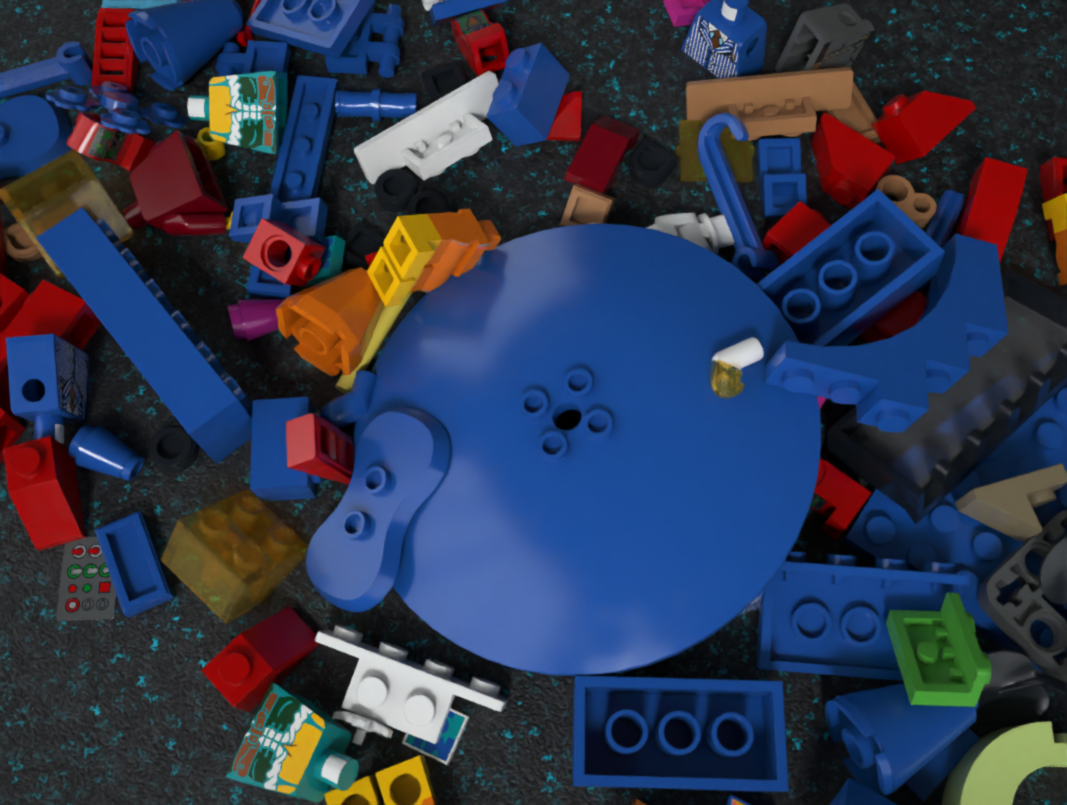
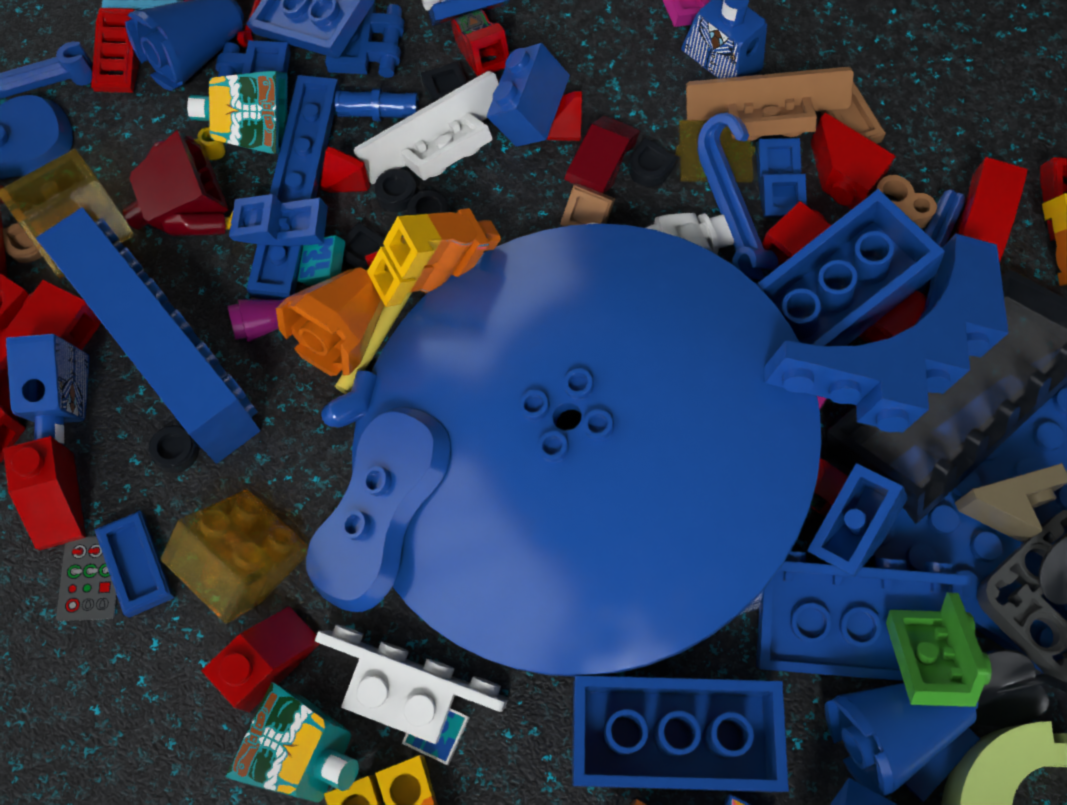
blue plant [46,81,188,134] -> none
red leg [66,111,154,172] -> none
blue cone [68,424,145,482] -> none
red brick [243,218,325,286] -> none
blue brick [250,397,324,502] -> none
red slope [286,413,355,485] -> none
white plant [332,711,393,746] -> none
arm [709,337,764,399] -> none
dark grey torso [774,3,874,73] -> none
red slope [871,90,976,164] -> none
none -> red slope [321,147,371,193]
none -> blue slope [807,463,908,577]

